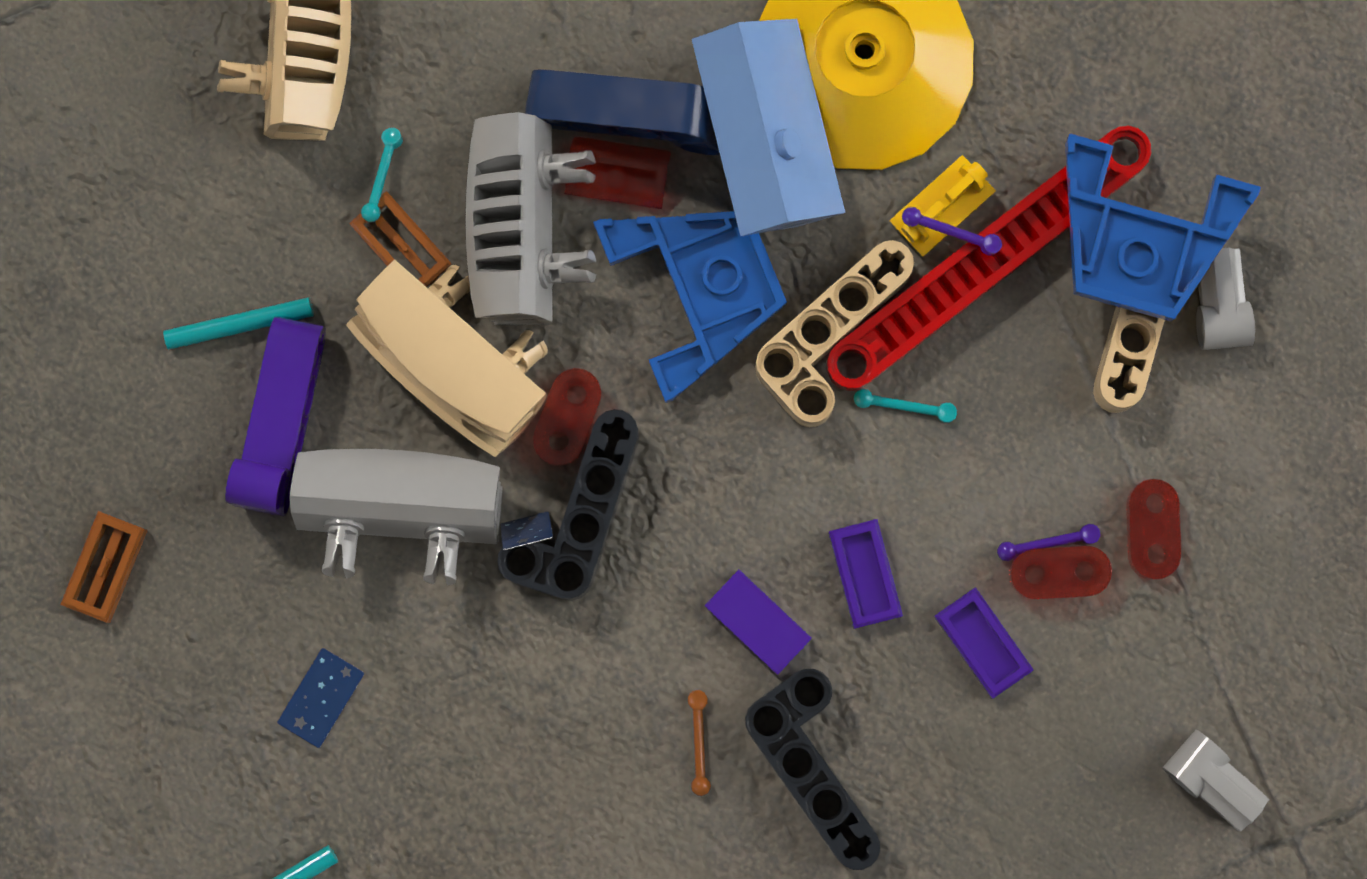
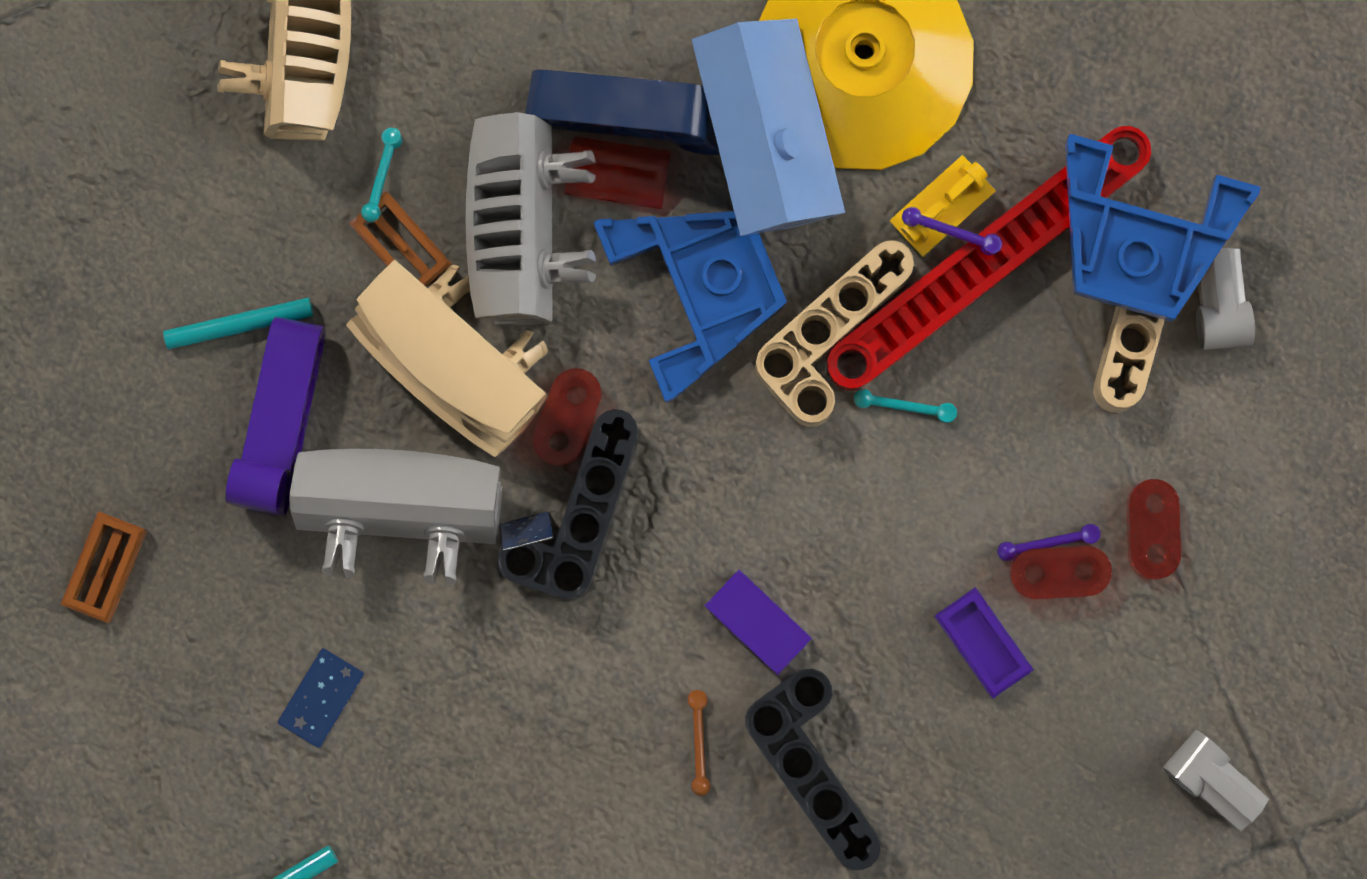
dark purple tile [828,519,903,629] -> none

